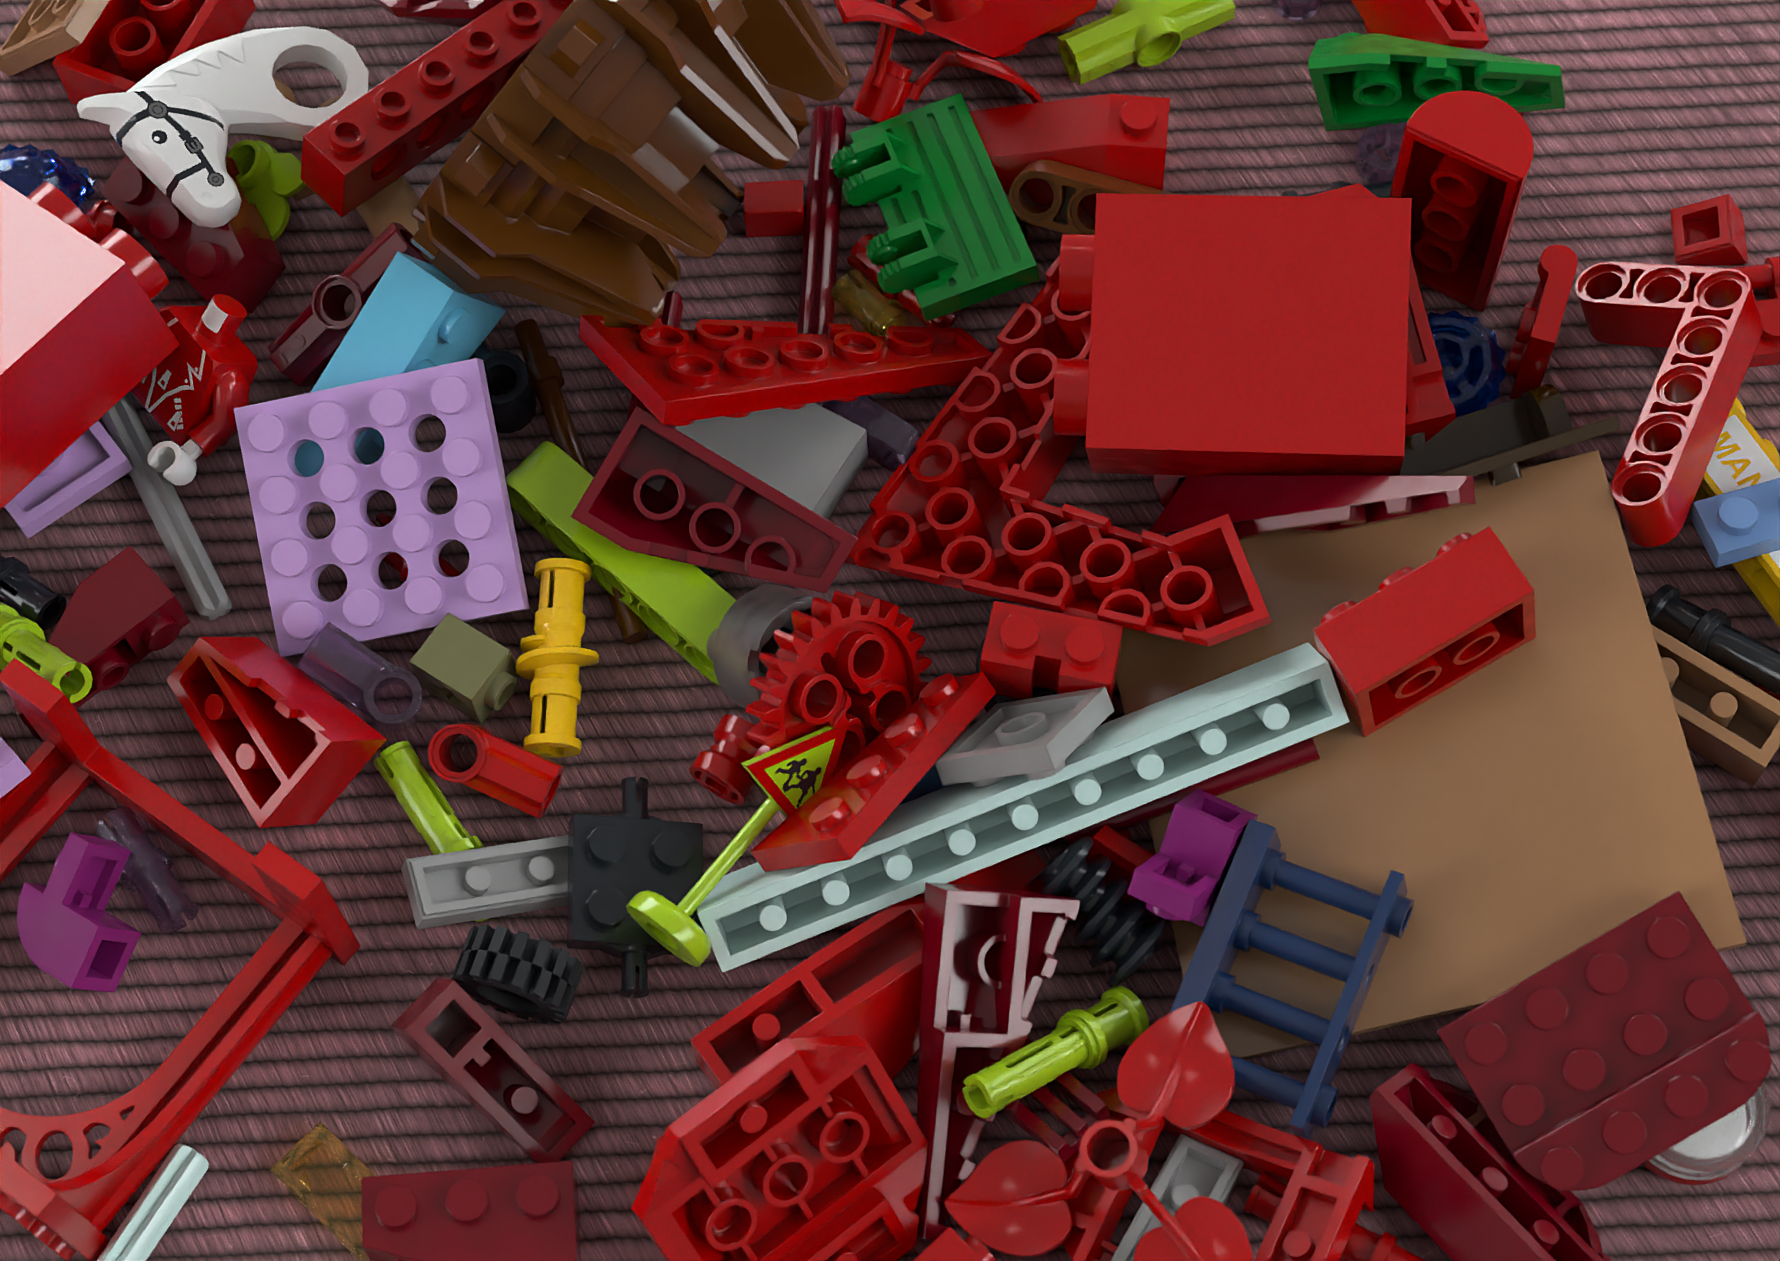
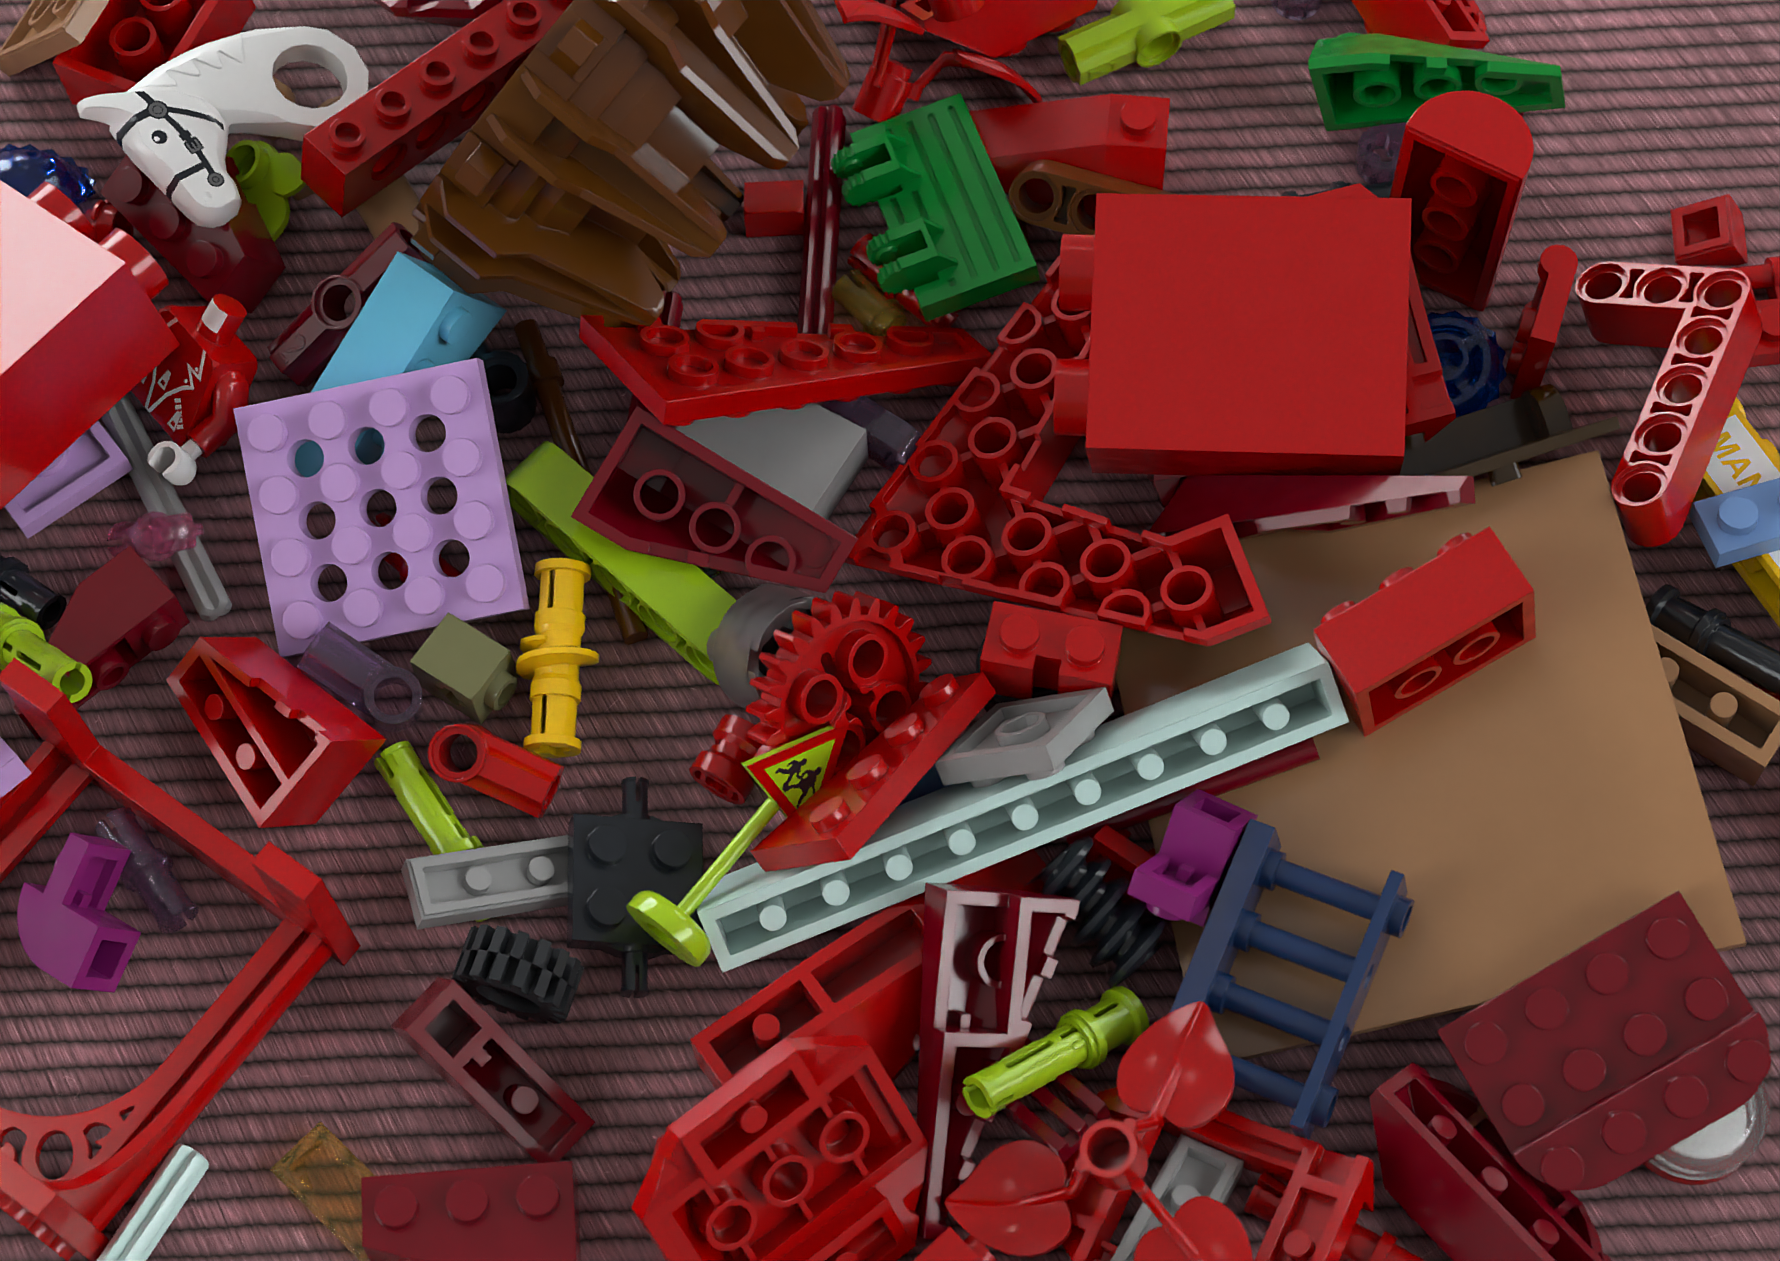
none -> clear pink axle [107,511,204,562]

